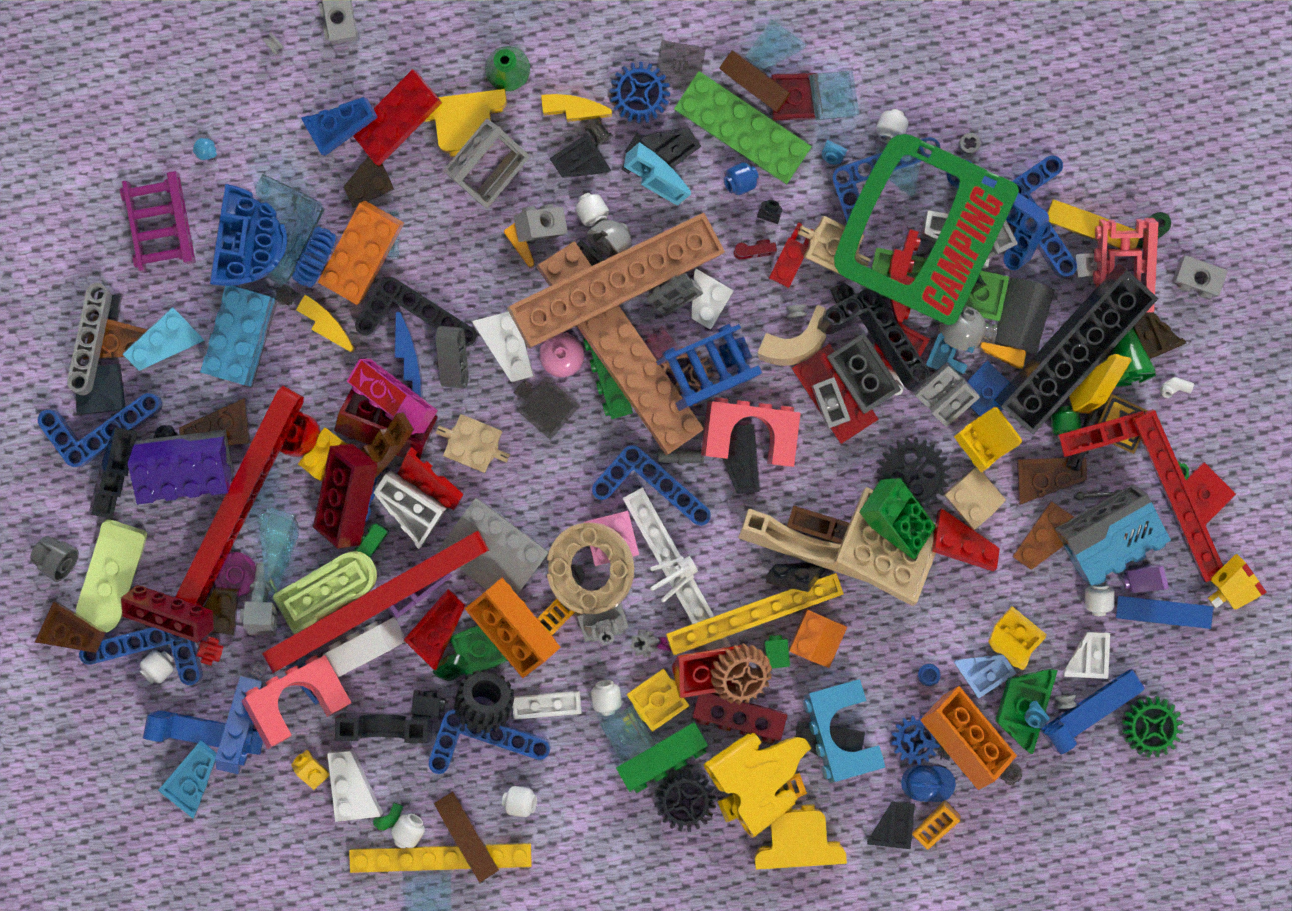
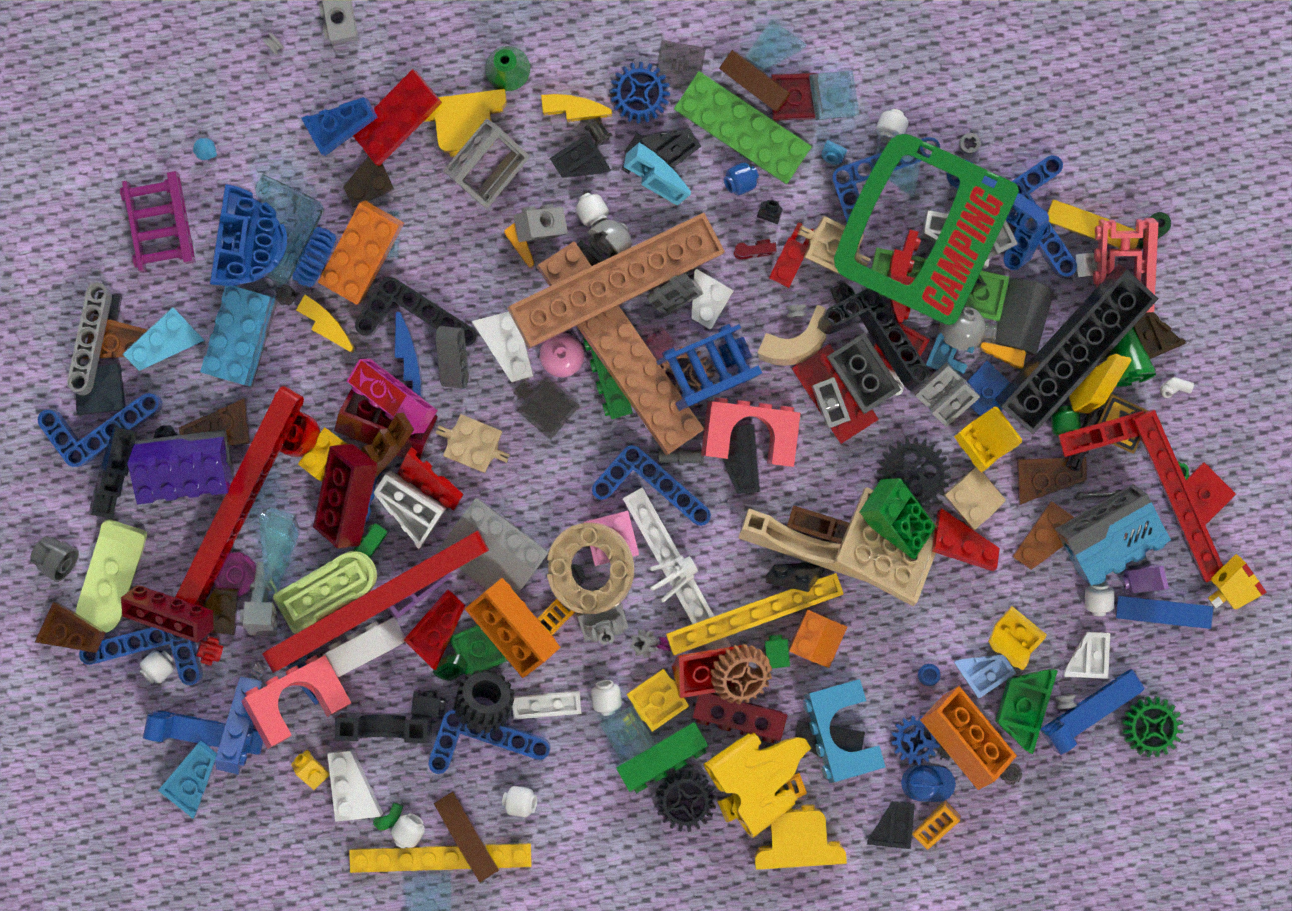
dark azure plate [1025,701,1050,728] -> none
light grey brick [1172,255,1228,300] -> none

